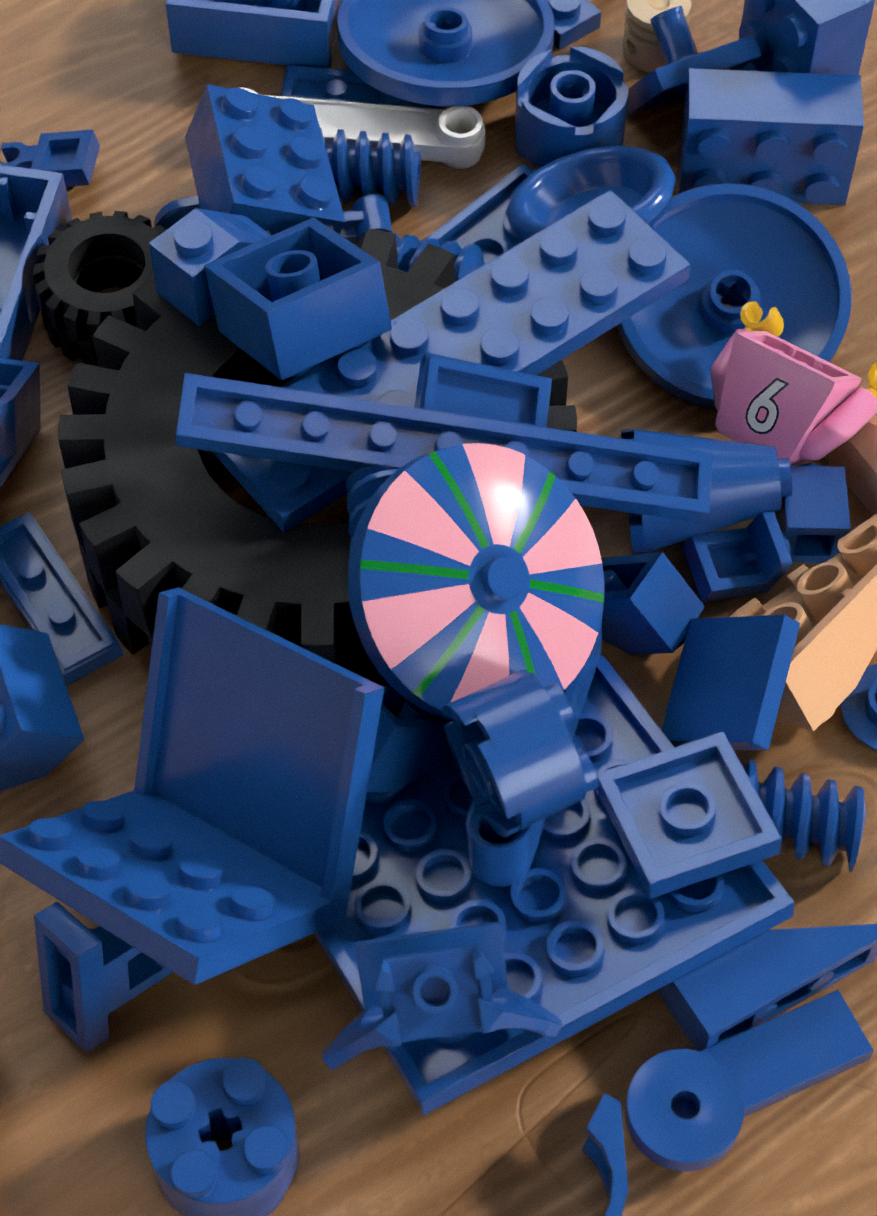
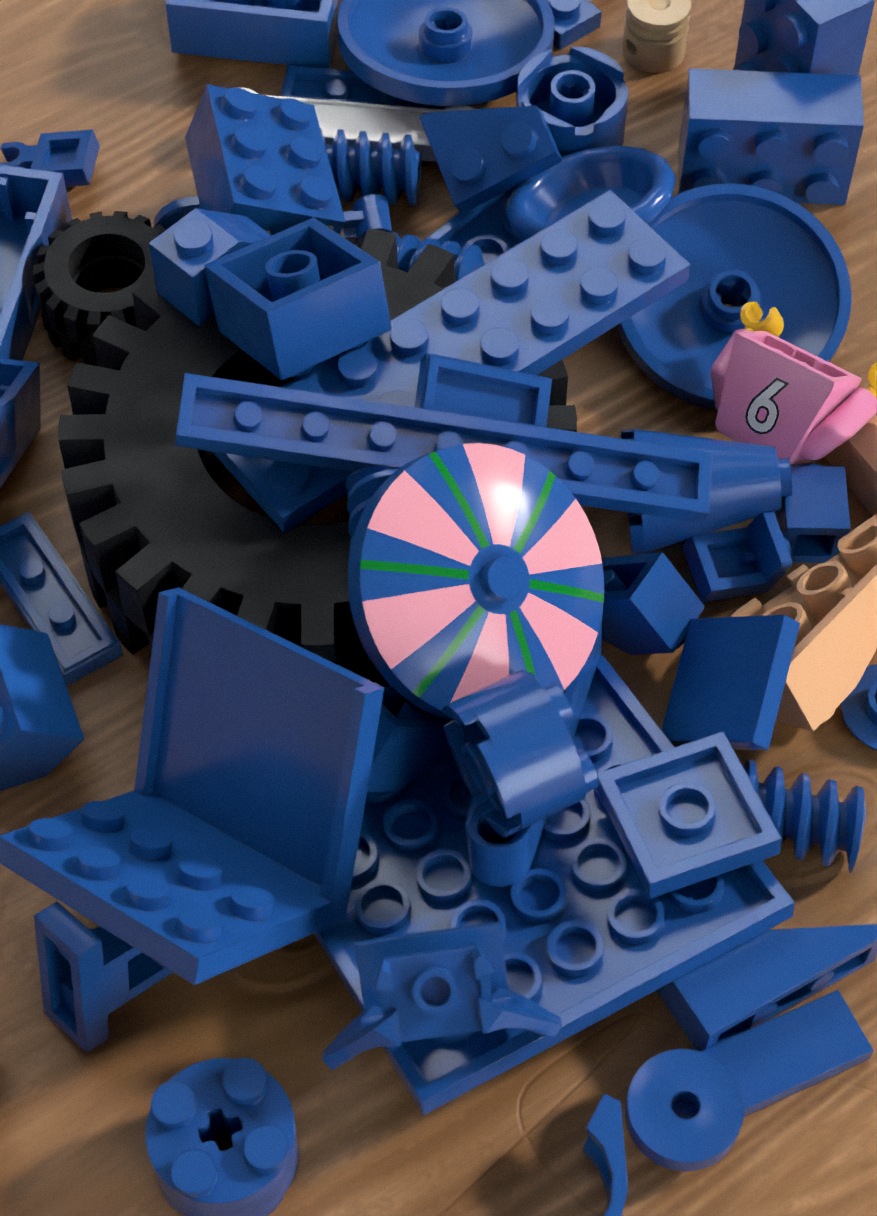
blue tile [627,6,762,116] -> none
none -> blue wing [419,105,563,214]

